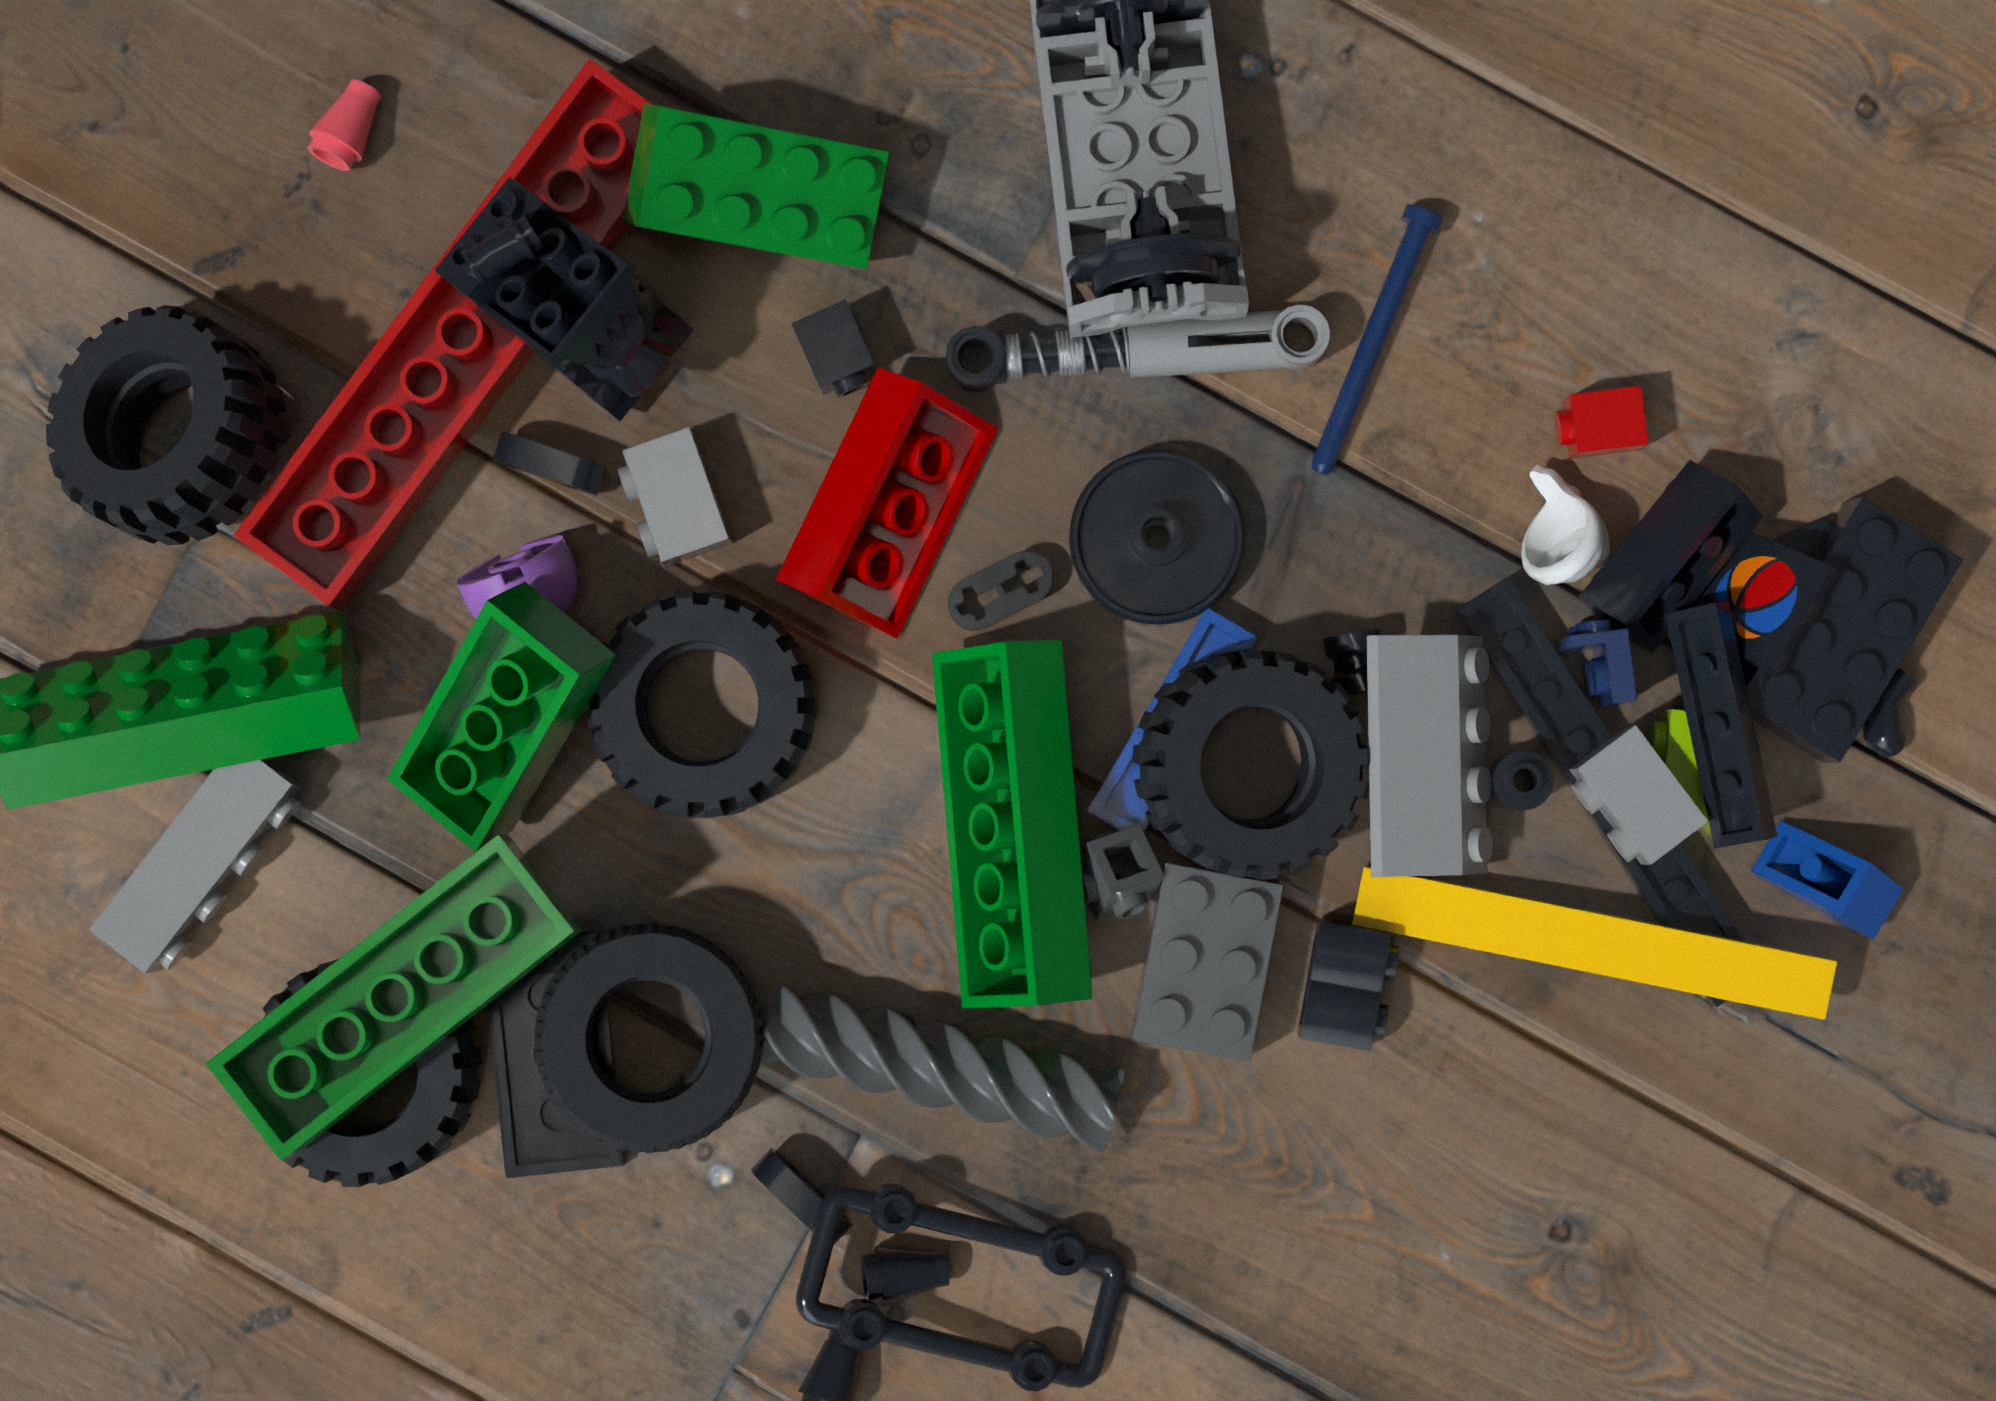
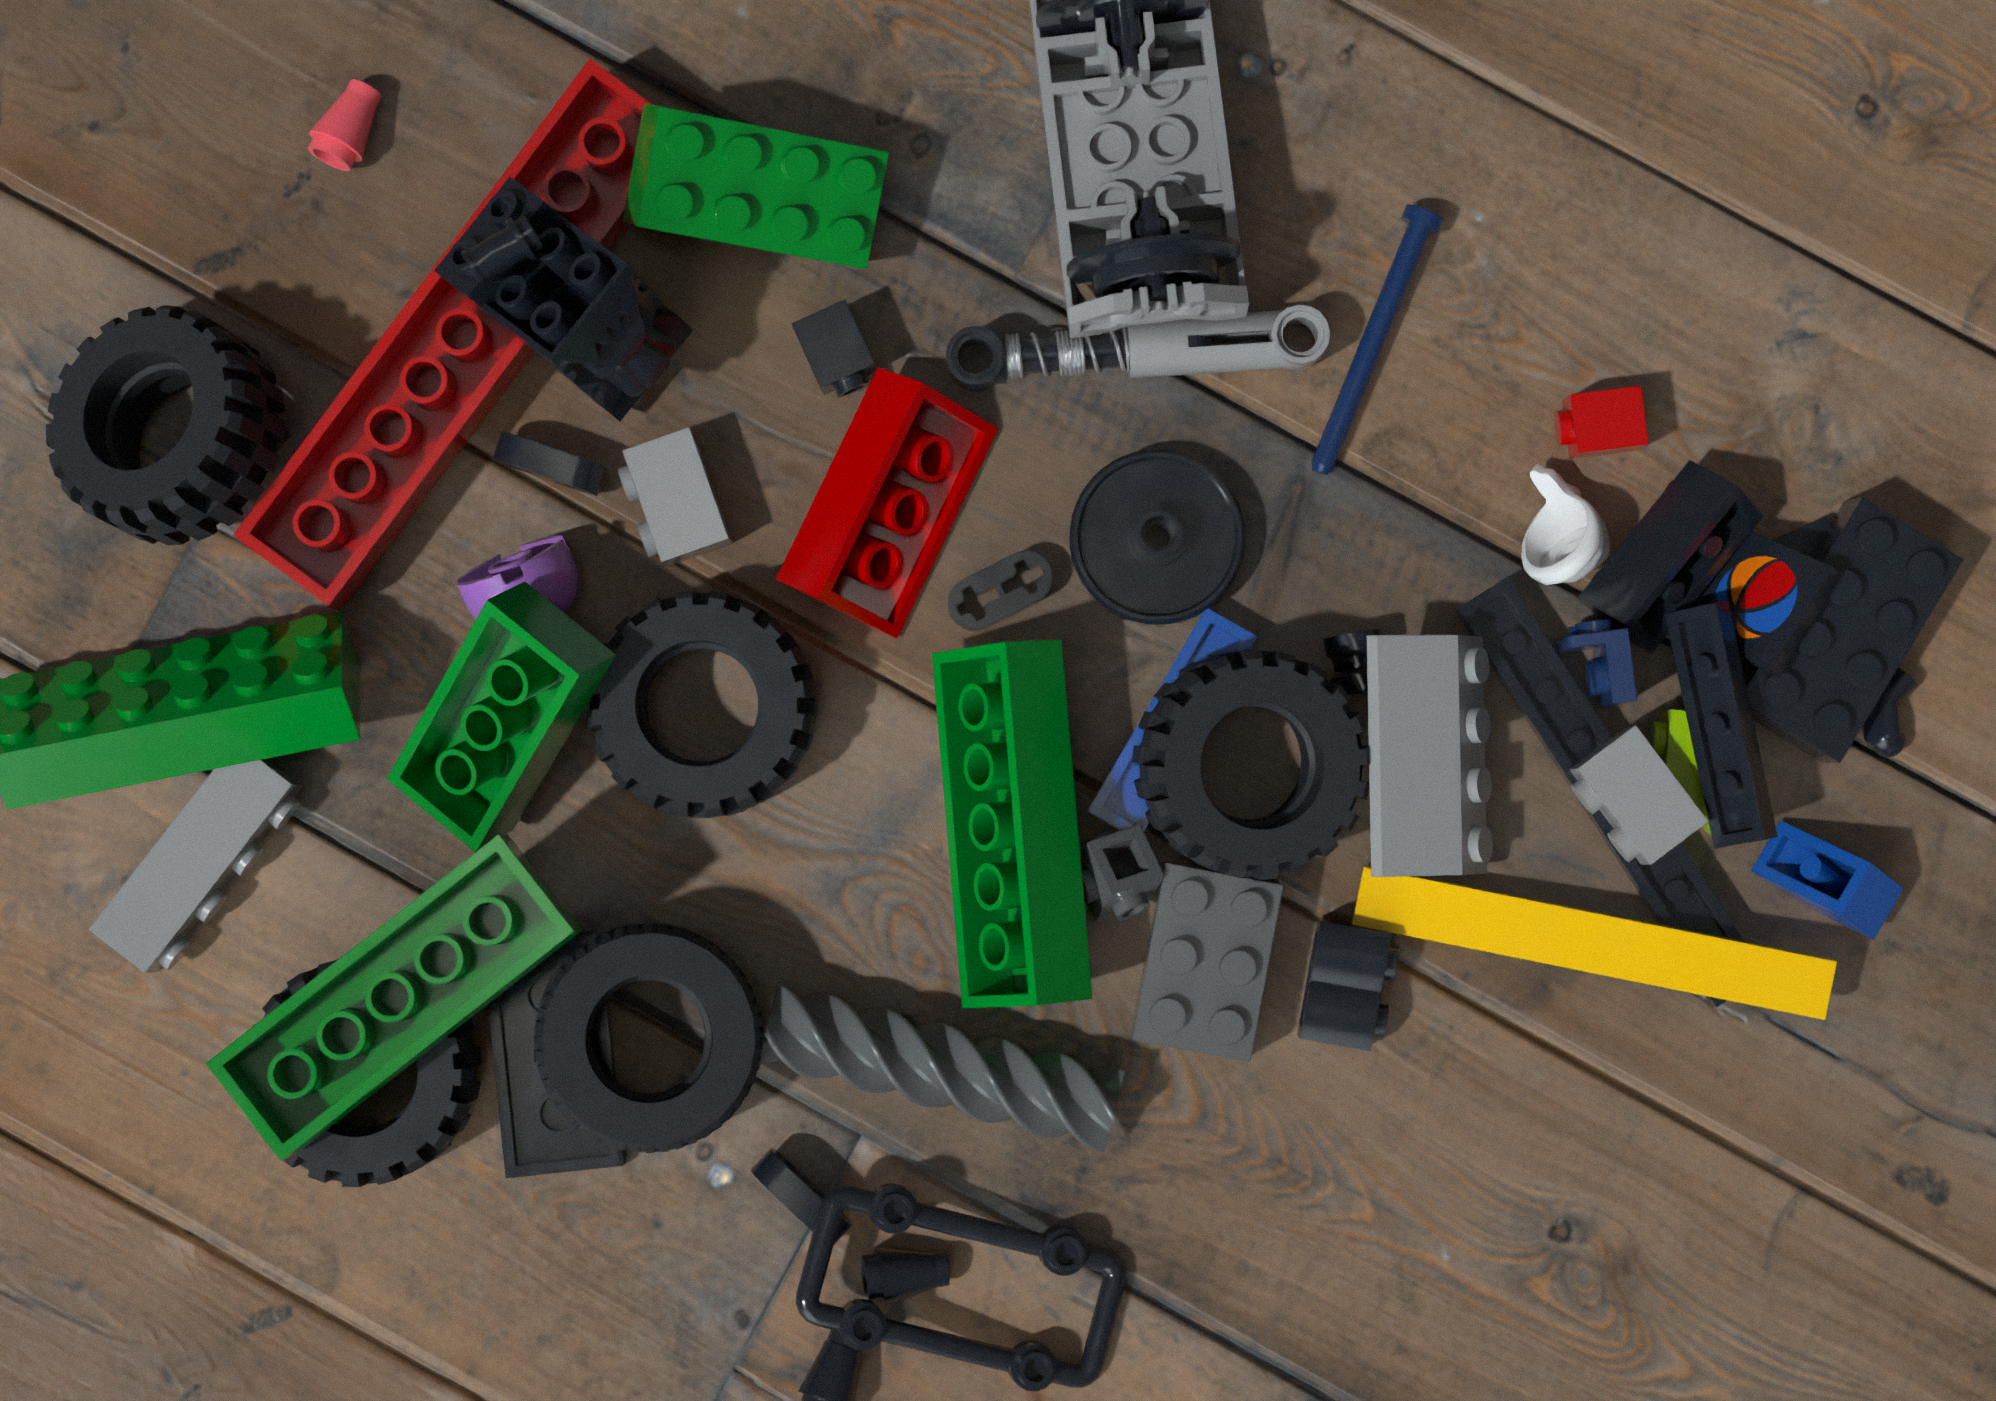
black brick [1489,751,1553,811] -> none

